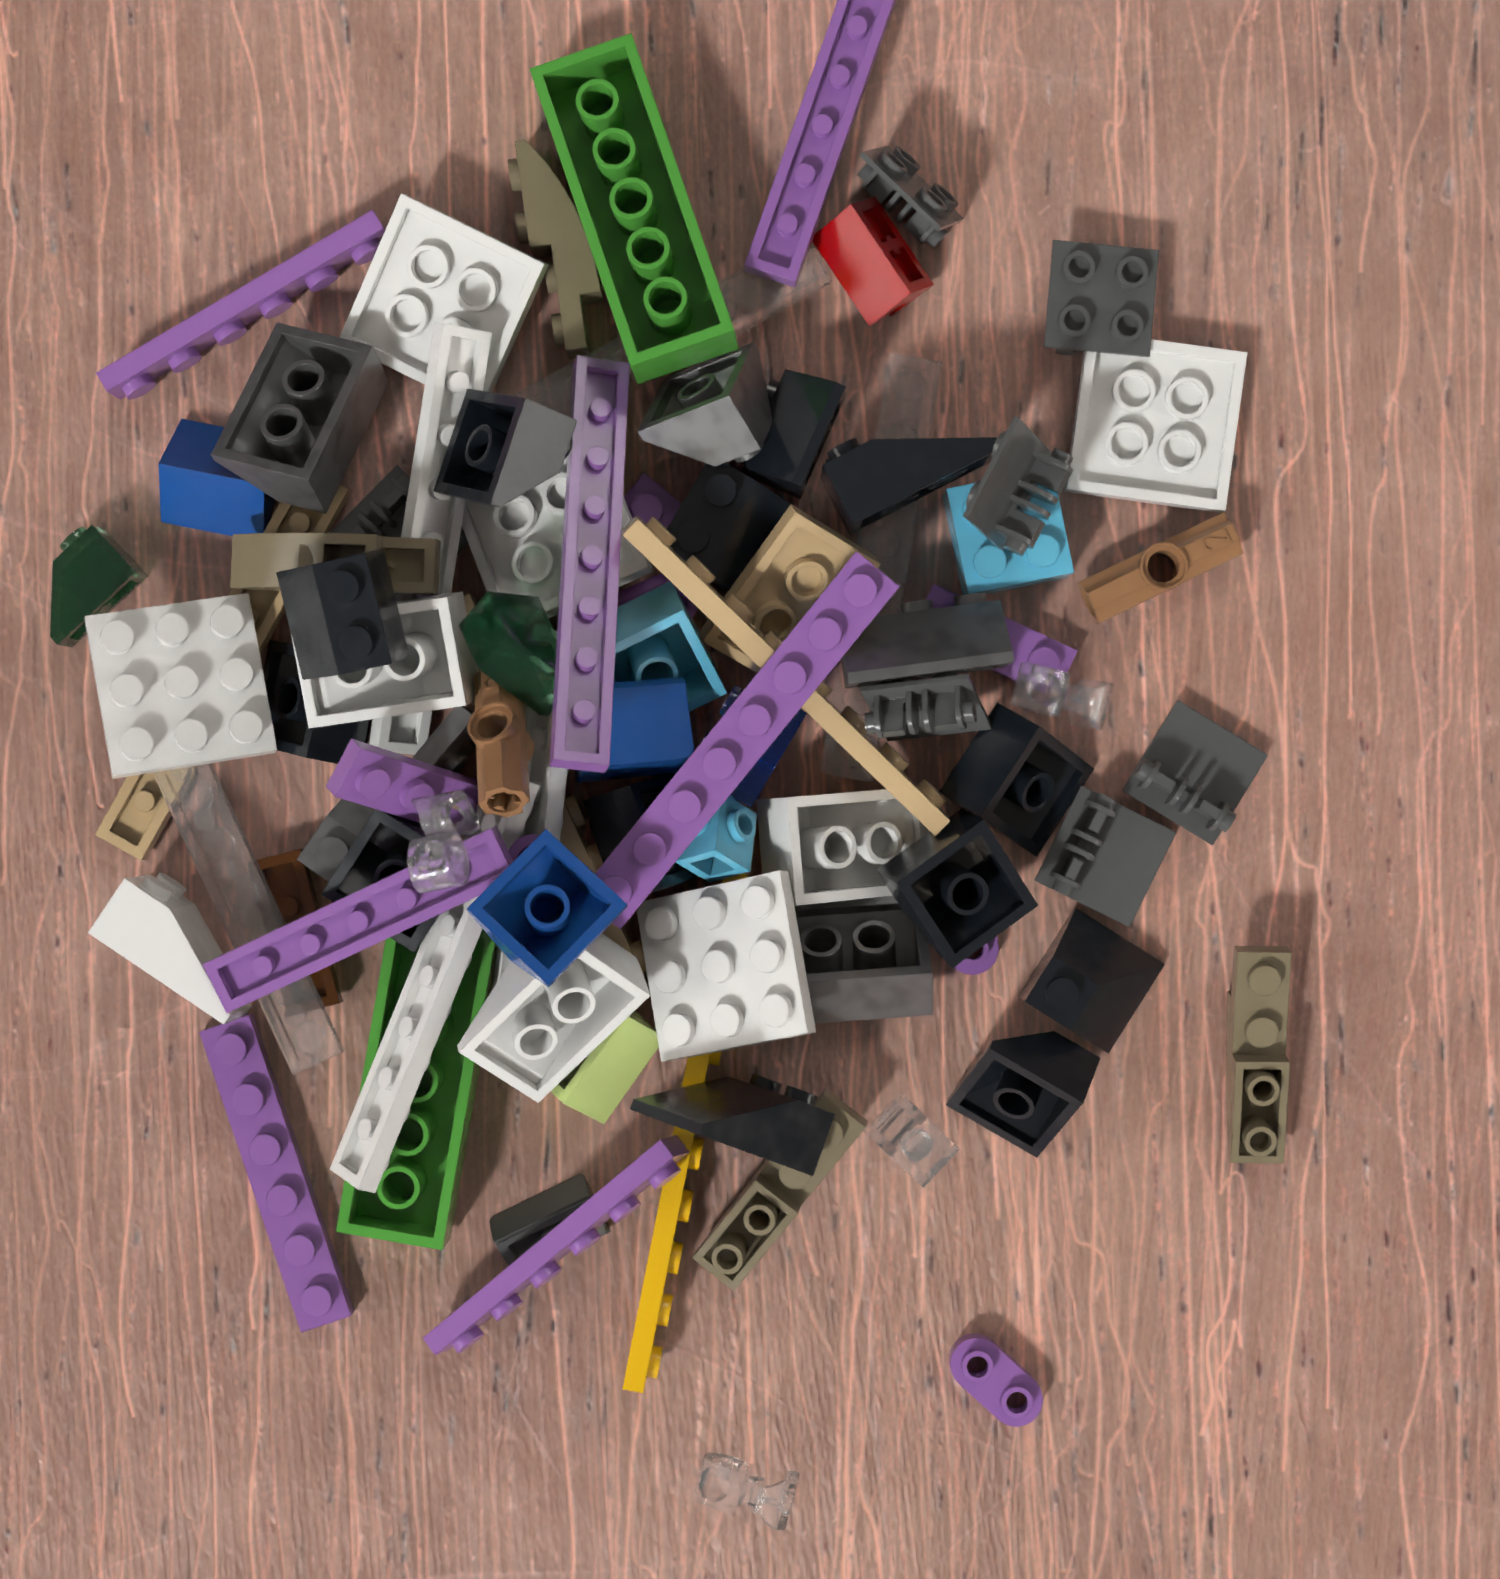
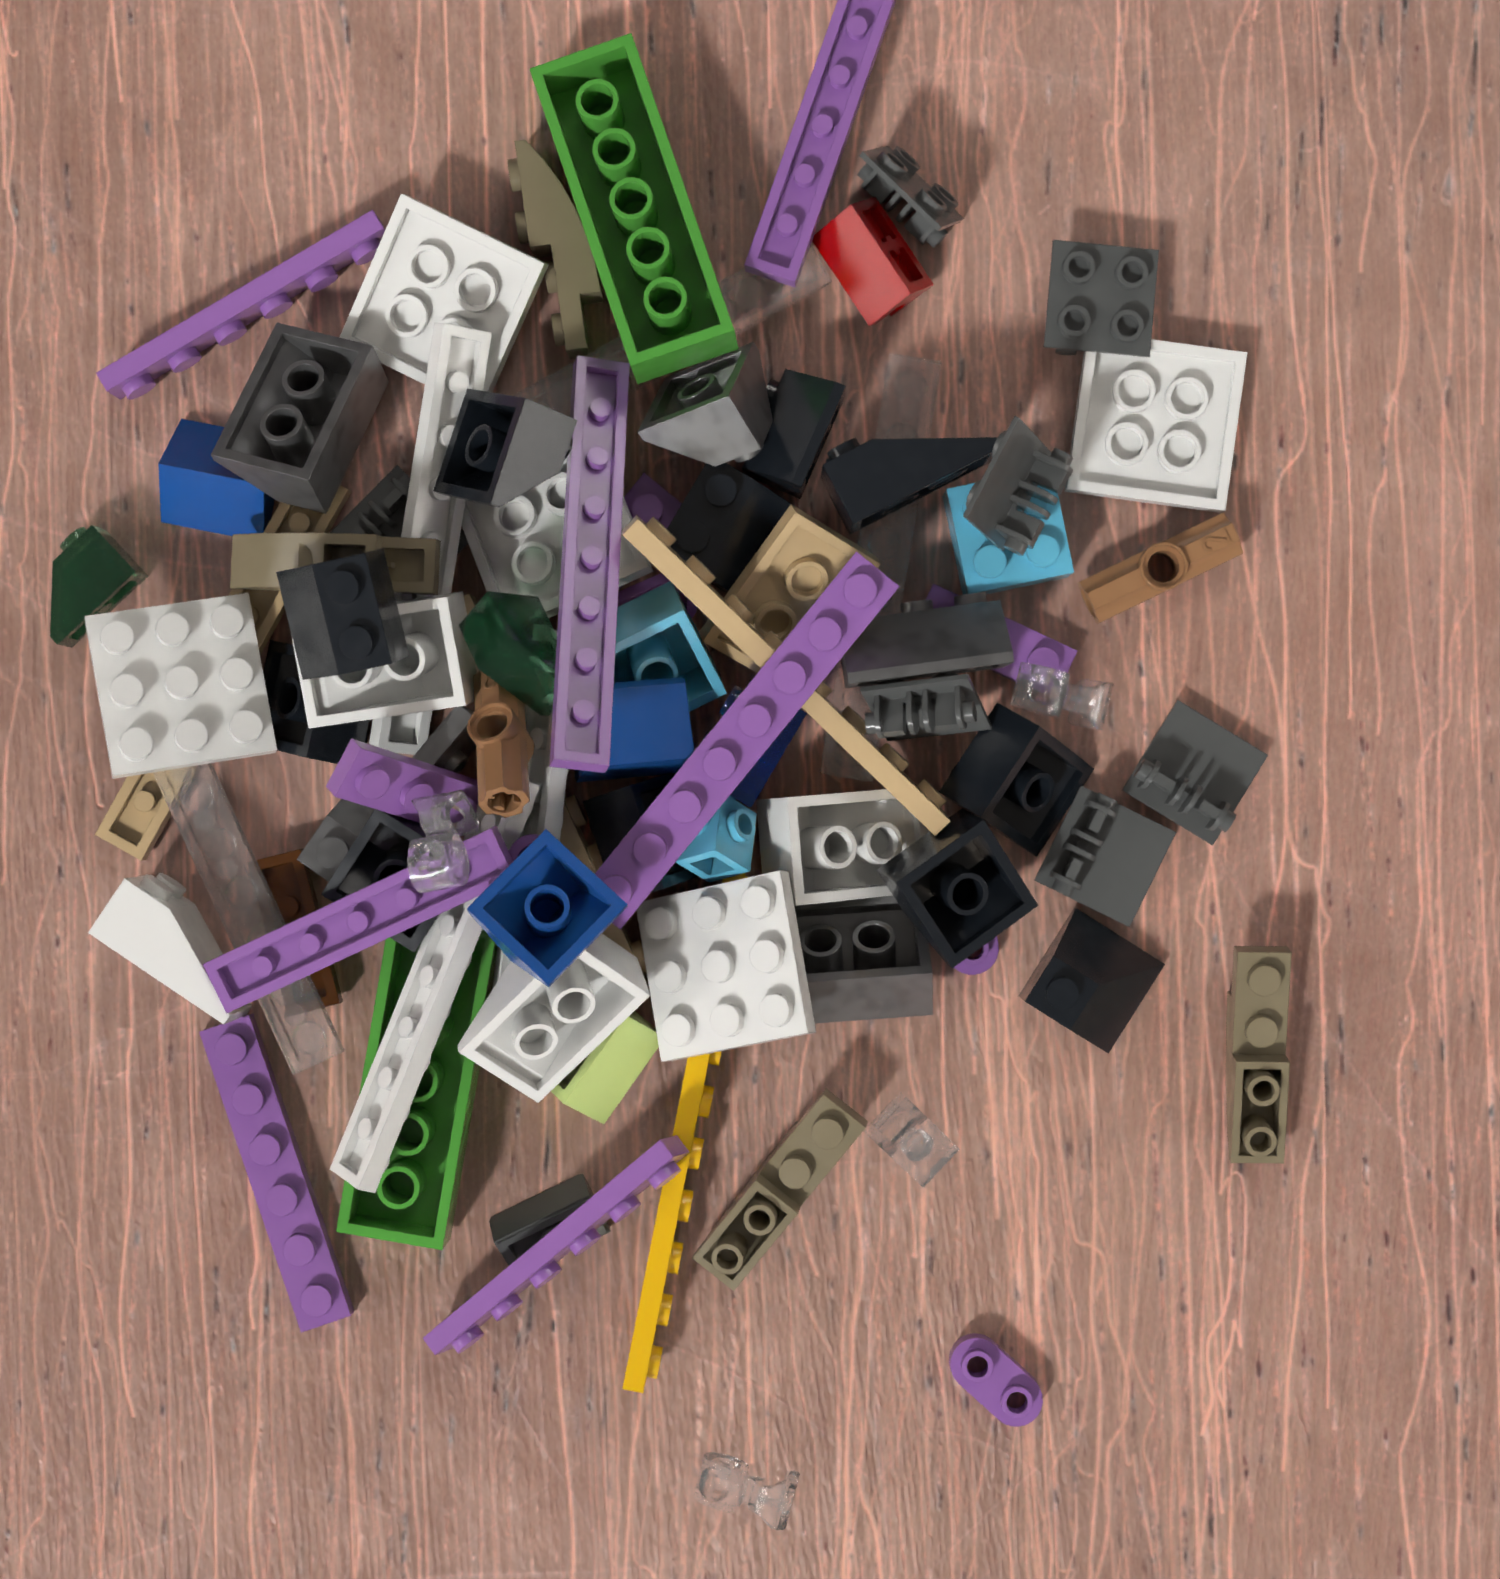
black slope [630,1074,835,1176] -> none
black slope [946,1031,1100,1158] -> none

